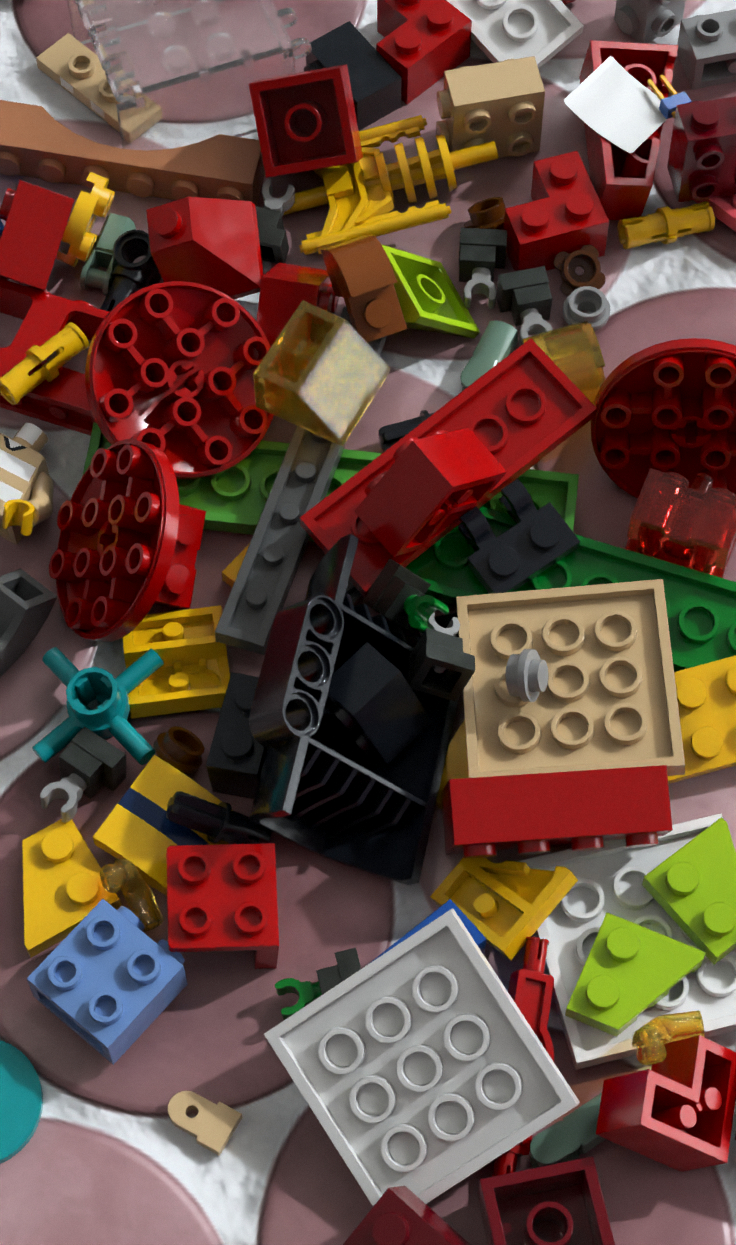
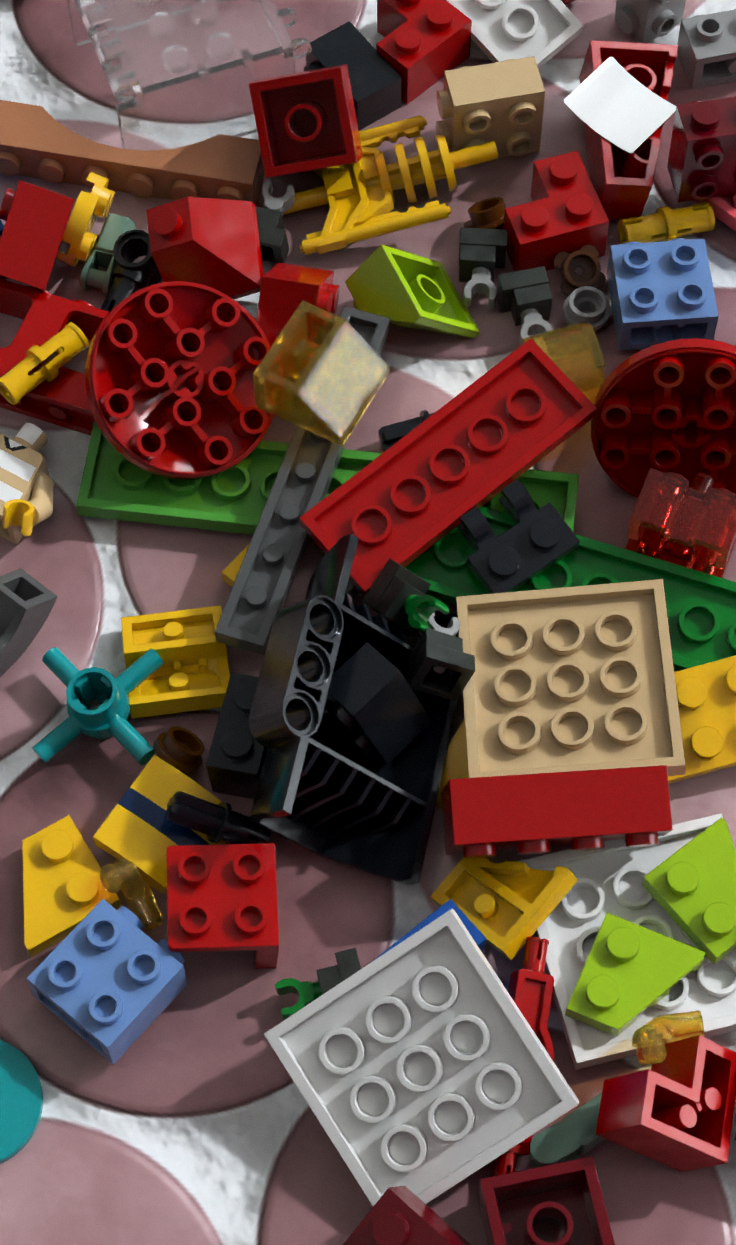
tan plate [36,33,161,140] -> none
pearl dark grey piece [40,726,126,823] -> none
red bracket [49,439,206,643] -> none
tan piece [168,1091,242,1156] -> none
dark orange brick [321,235,407,344] -> none
red brick [354,427,507,557] -> none
sand green bar [460,320,518,391] -> none
light grey plate [506,649,548,702] -> none
piece [647,75,692,119] -> none
none -> medium blue brick [606,238,719,351]

